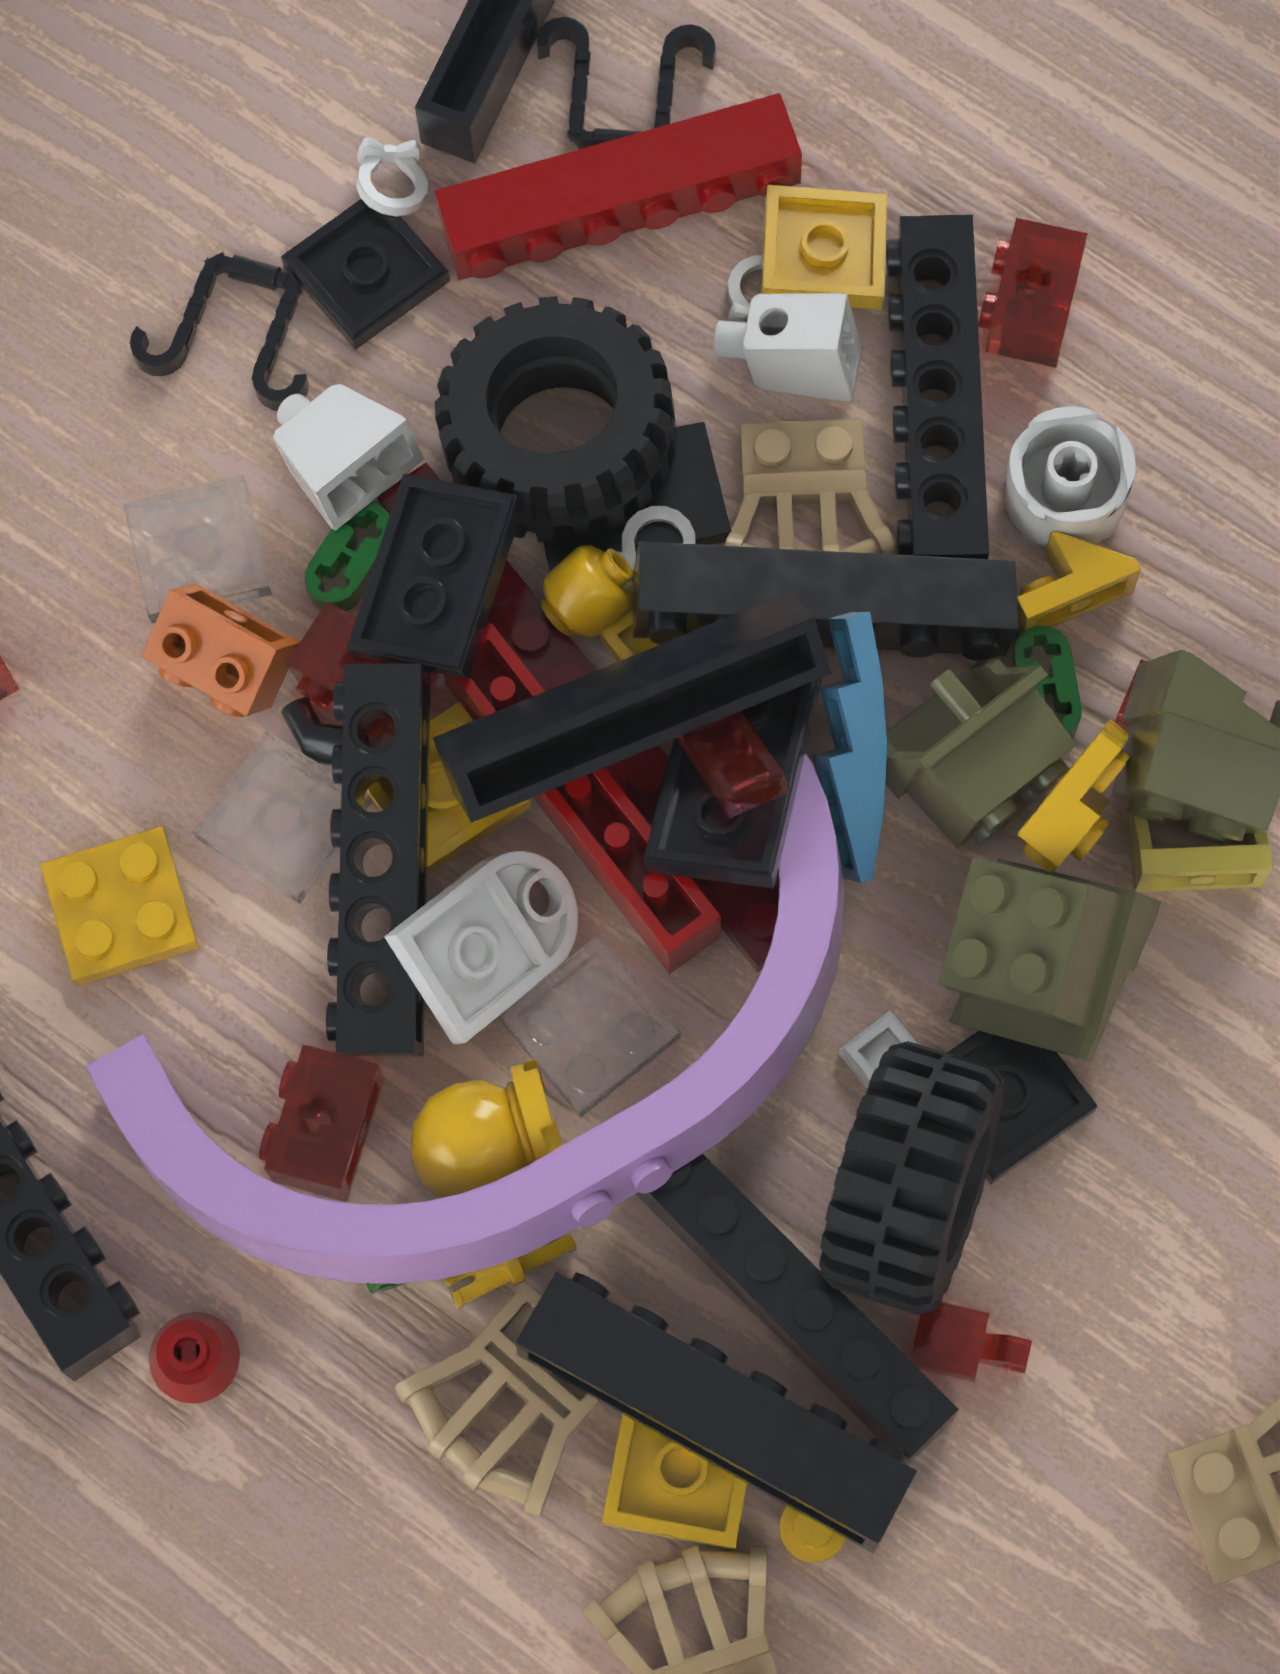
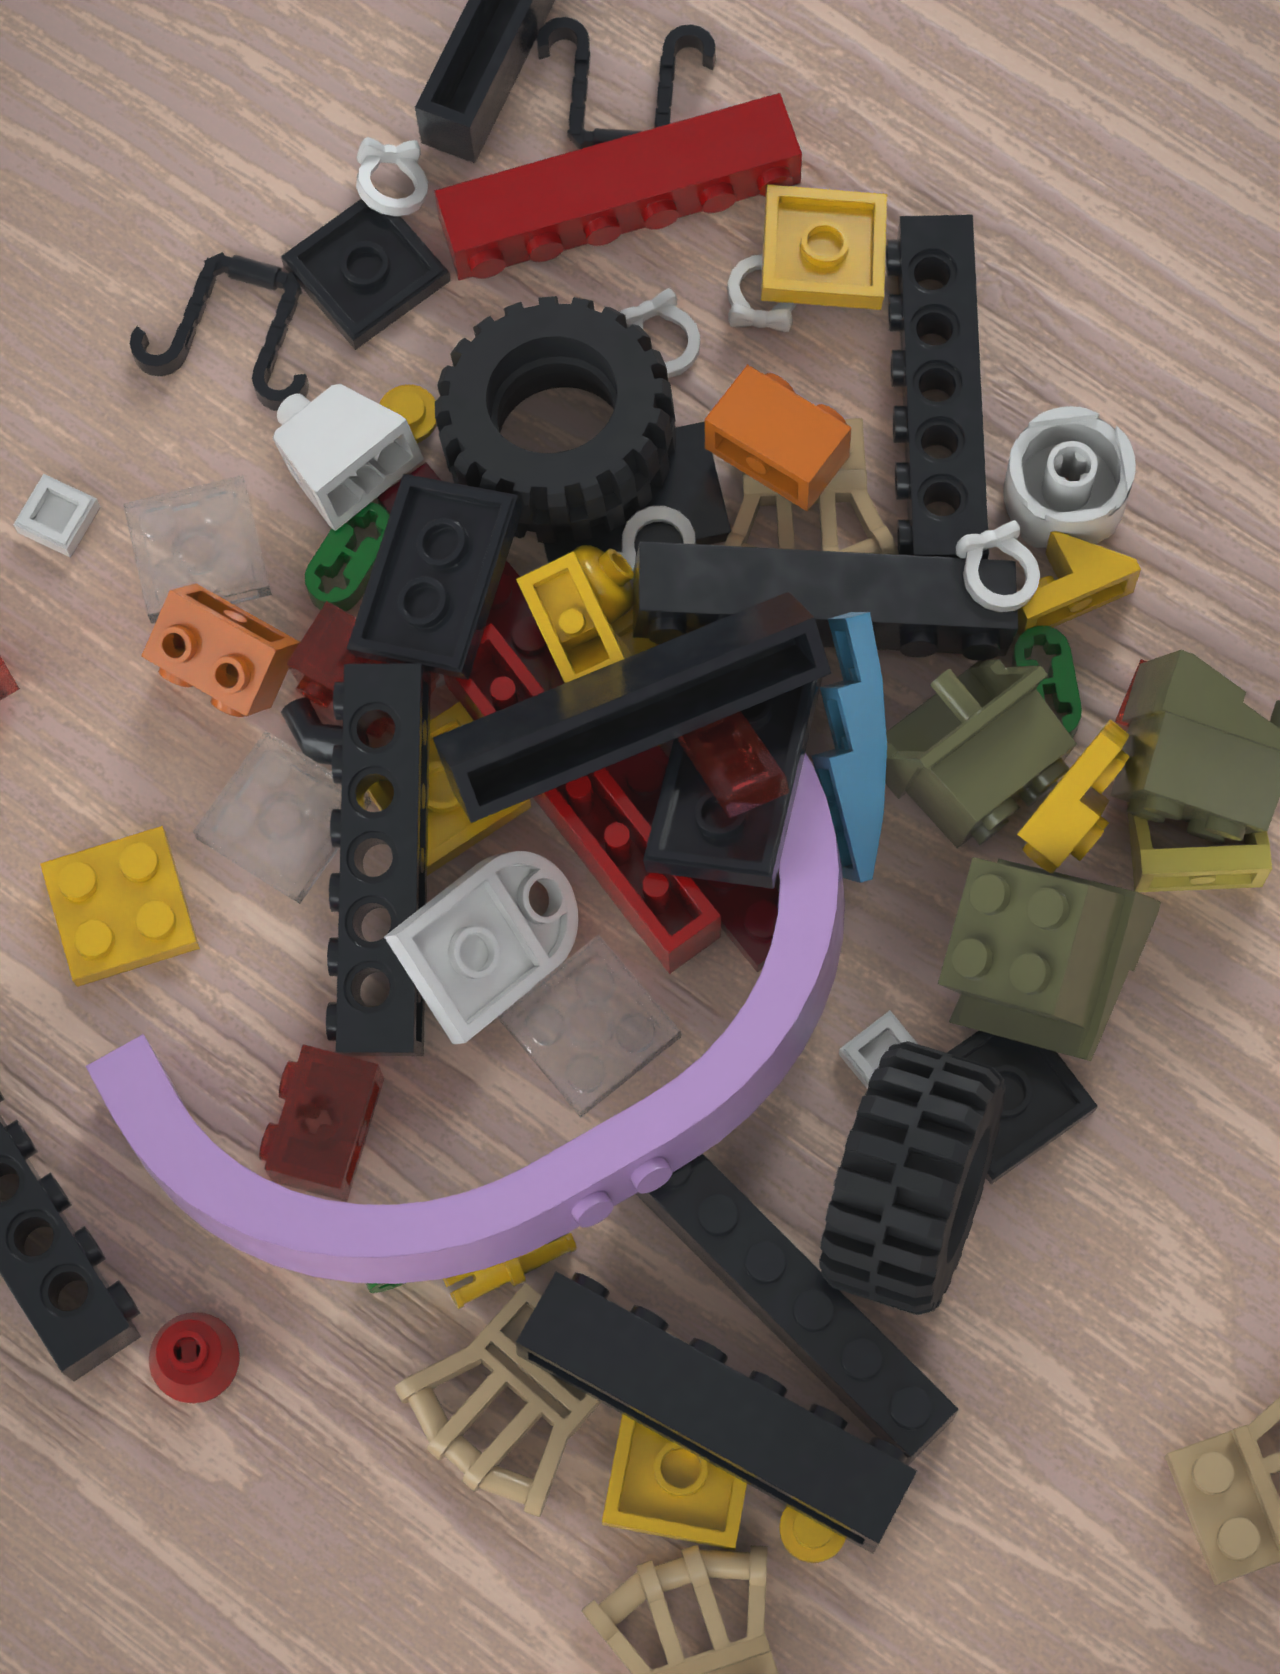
yellow tile [411,1058,563,1198] -> none
white torso [714,293,862,403] -> none
clear red plate [910,1302,1032,1382] -> none
clear red brick [978,218,1088,368] -> none
none -> white tile [13,474,100,558]
none -> yellow plate [379,384,437,443]
none -> yellow slope [516,551,625,683]
none -> white piece [620,288,700,378]
none -> orange brick [704,364,851,512]
none -> white piece [956,520,1040,613]

